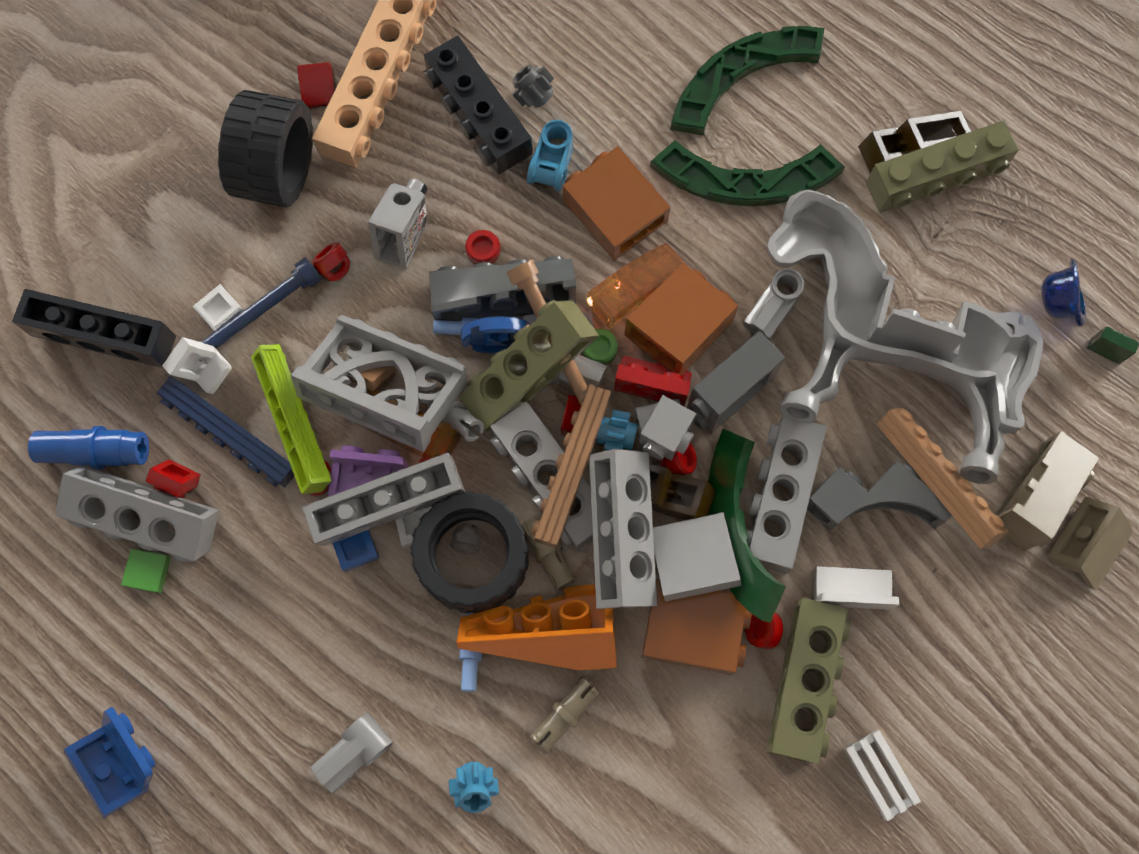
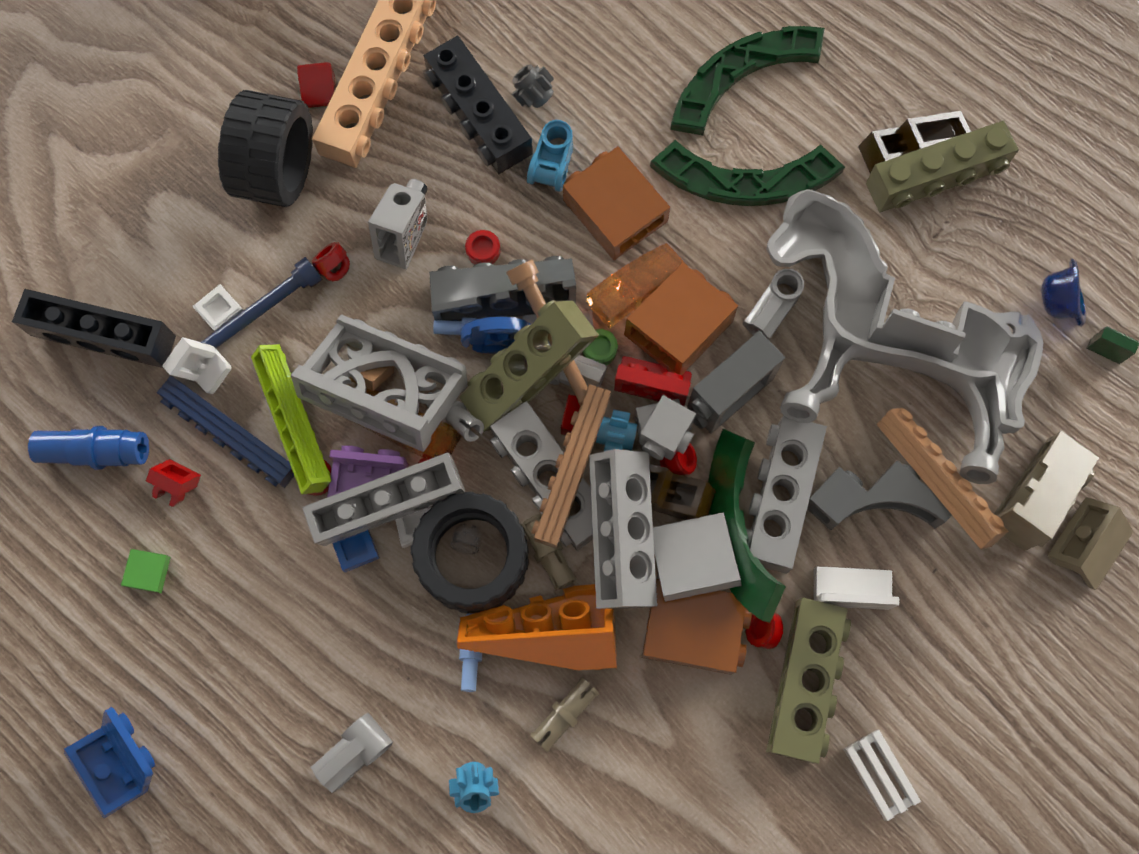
light grey brick [55,466,219,562] -> none

